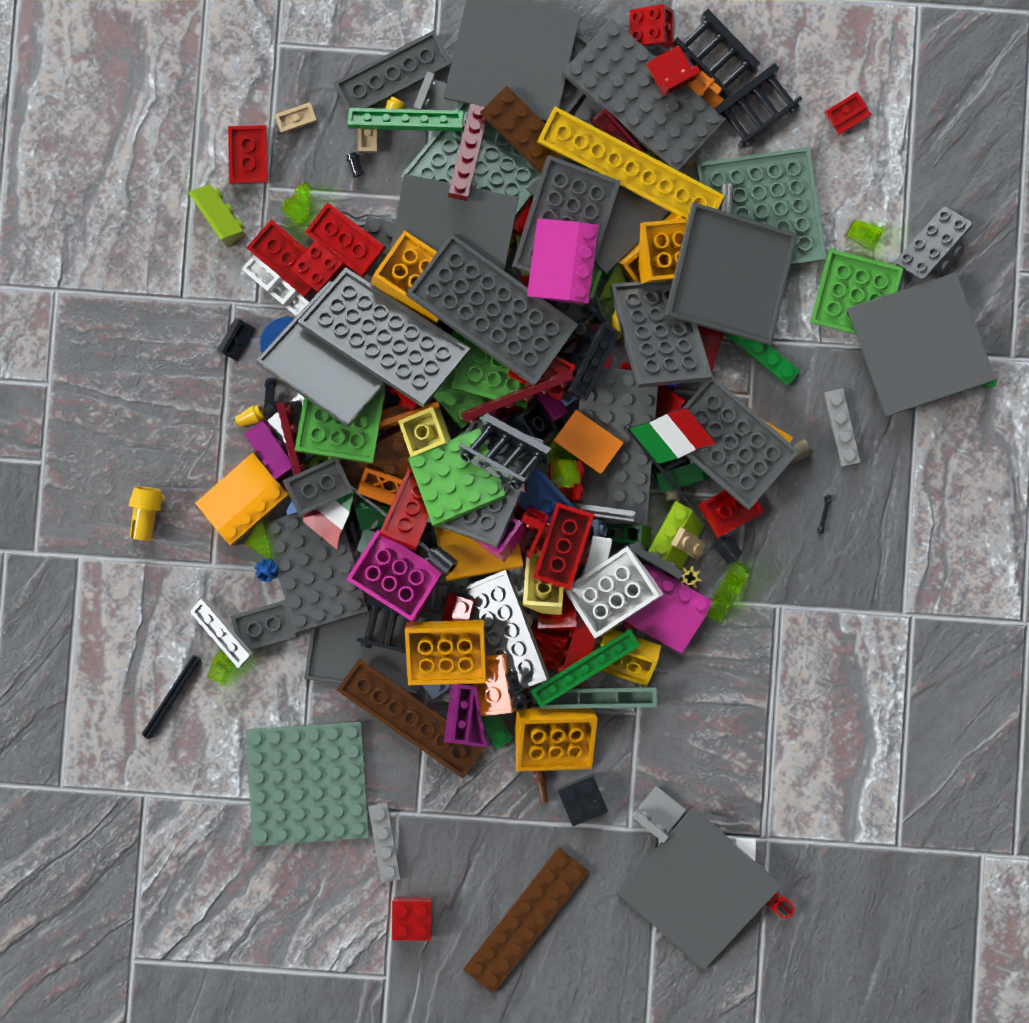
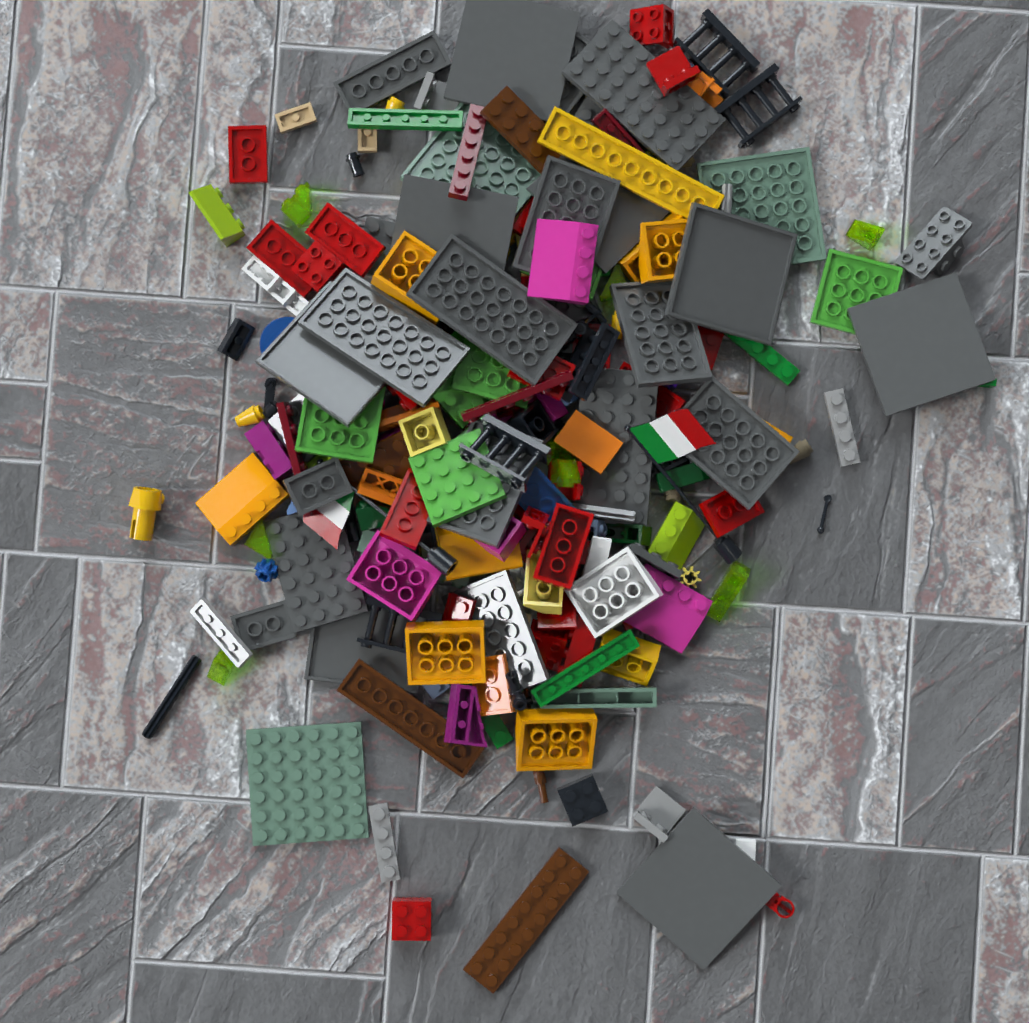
tan plate [671,527,707,560] -> none
red plate [824,91,872,136] -> none

